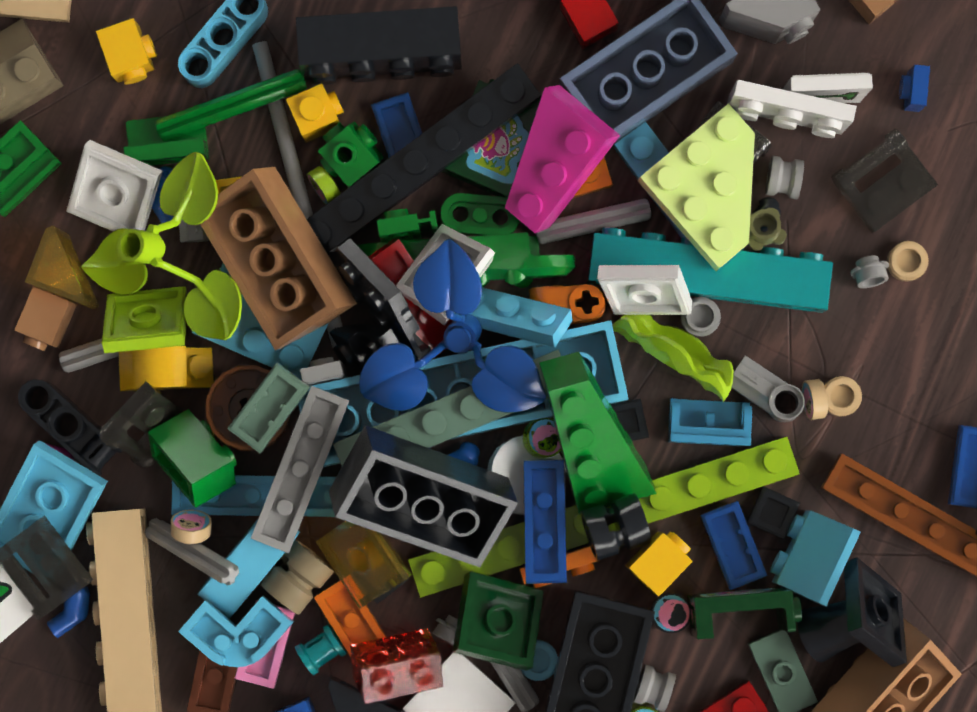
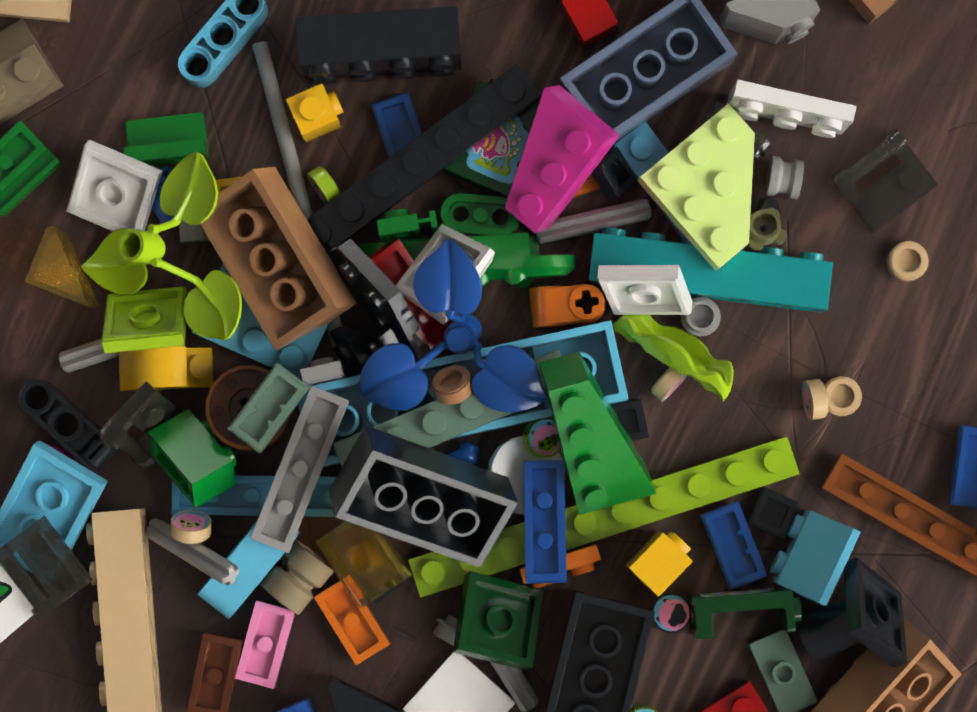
medium nougat brick [14,286,77,351] -> none
blue arm [47,579,90,638] -> none
yellow brick [96,18,157,85] -> none
green axle [155,69,307,141] -> none
medium azure plate [178,595,294,667] -> none
teal bush [295,624,348,676] -> none
green brick [318,121,385,188] -> none
clear red brick [350,628,443,704] -> none
medium azure plate [457,287,573,347] -> none
medium azure tile [520,640,558,681] -> none
black wheel [580,493,652,561] -> none
light grey wheel [633,664,676,712] -> none
dark azure hinge [668,398,752,447] -> none
light grey piece [731,355,805,422] -> none
white tile [782,73,873,103] -> none
light grey plate [850,255,889,288] -> none
blue plate [899,64,930,112] -> none
none -> medium nougat tile [431,365,473,405]
none -> black tile [592,146,637,201]
none -> tan tile [651,367,687,402]

